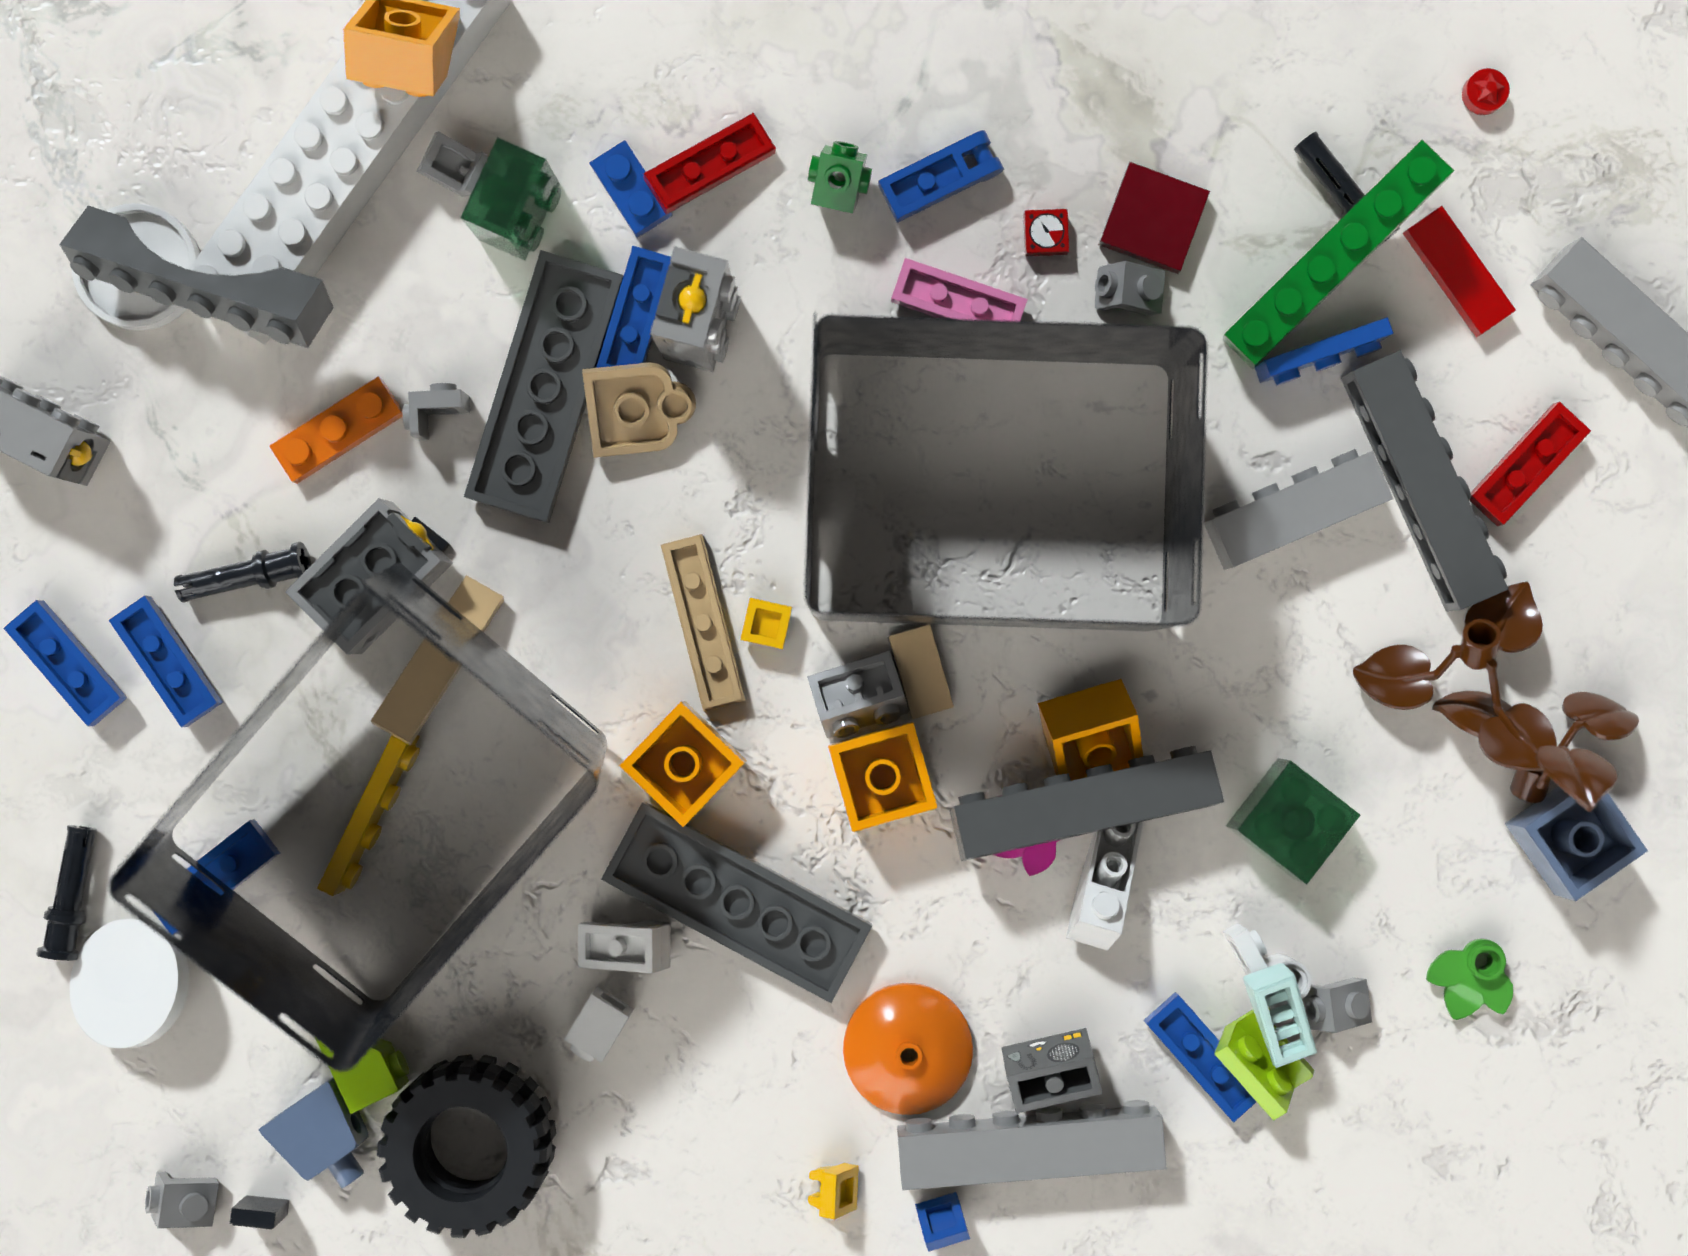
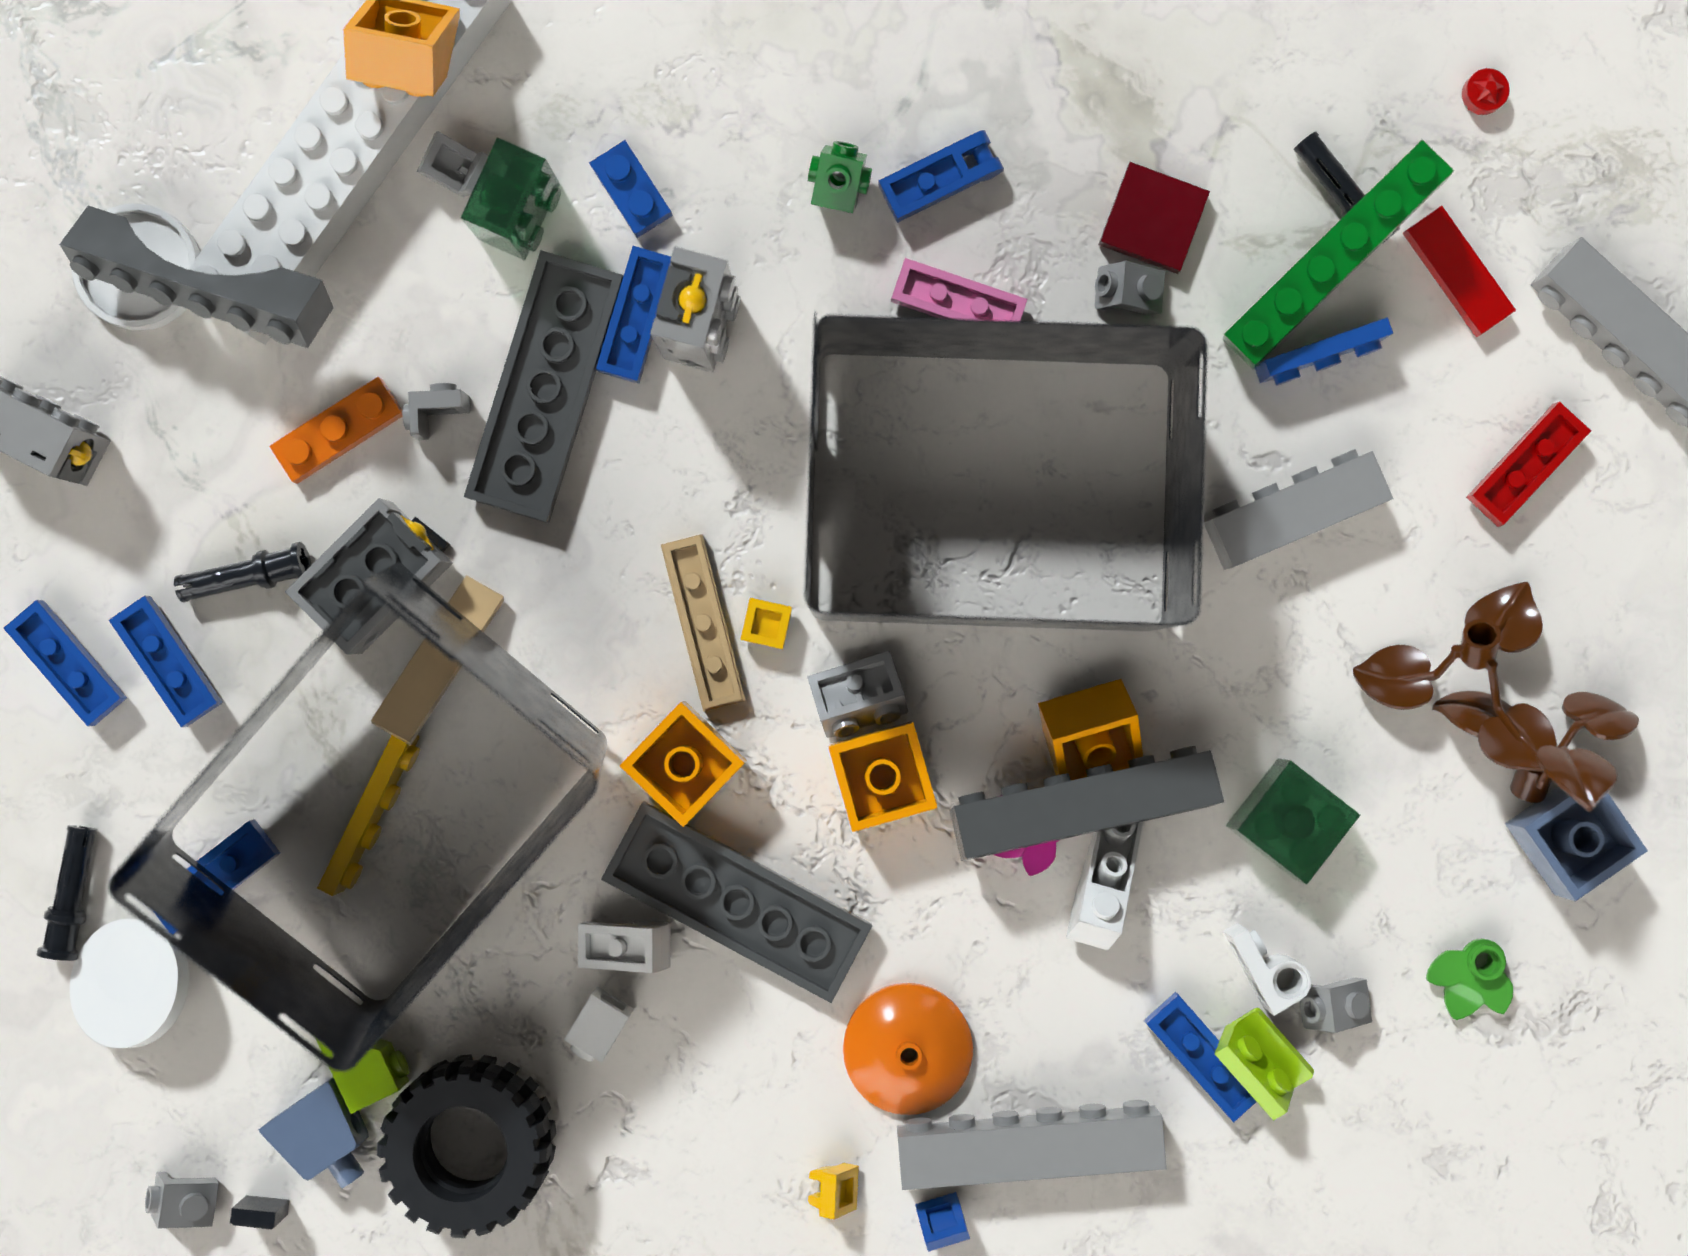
tan plate [582,362,696,458] -> none
red tile [643,113,776,214] -> none
tan tile [888,624,954,719] -> none
dark grey brick [1001,1028,1103,1113] -> none
tile [1023,209,1069,256] -> none
light aqua slope [1243,963,1317,1068] -> none
dark grey brick [1341,350,1509,612] -> none

